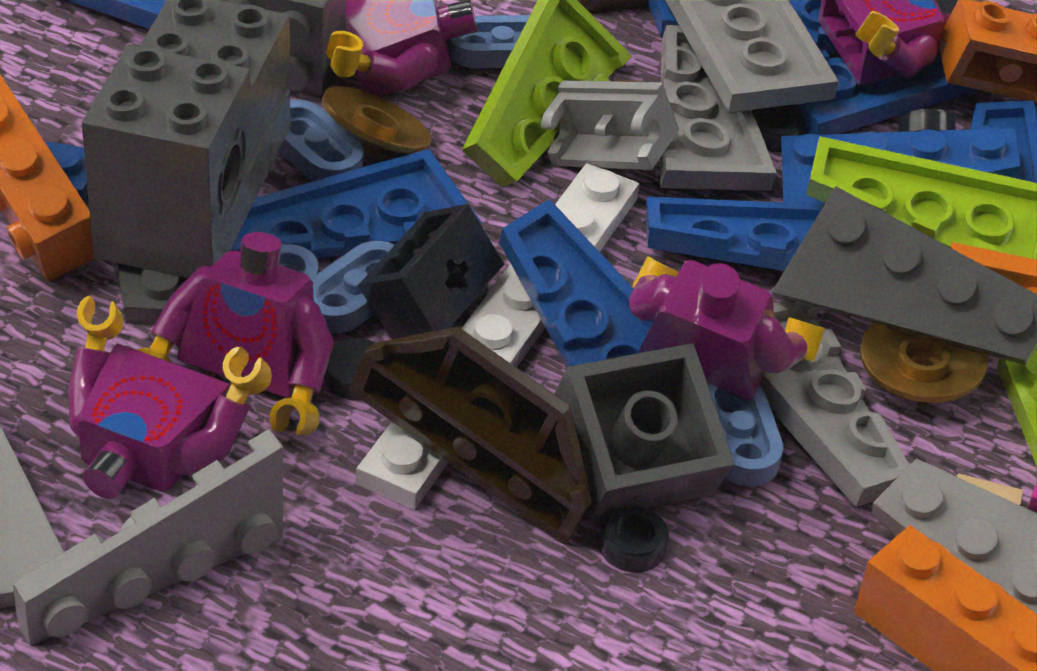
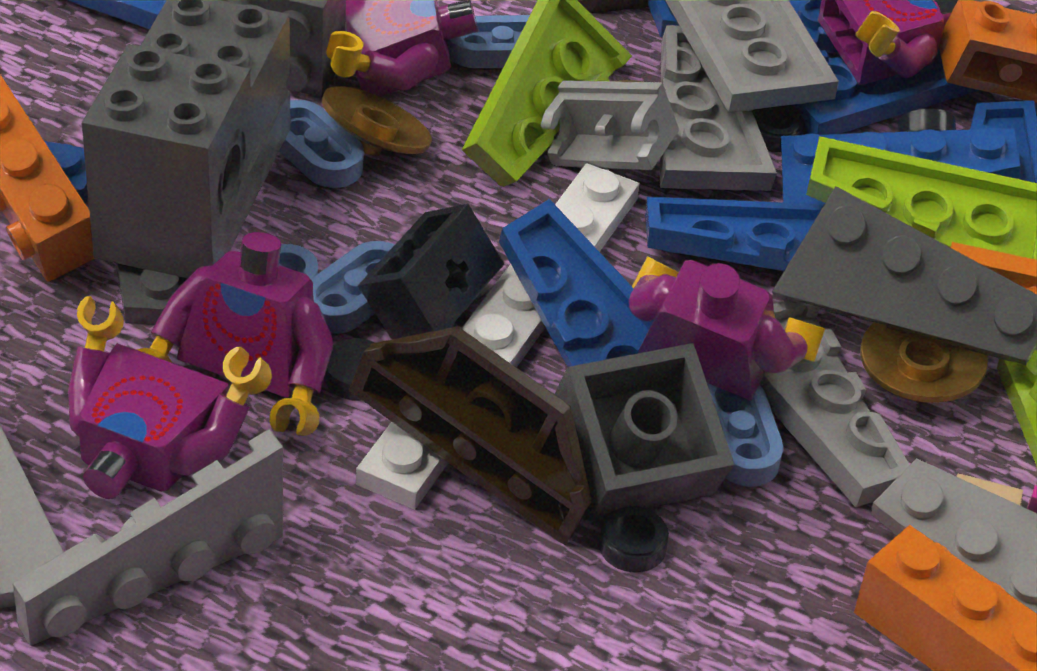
blue wing [230,149,482,259] -> none

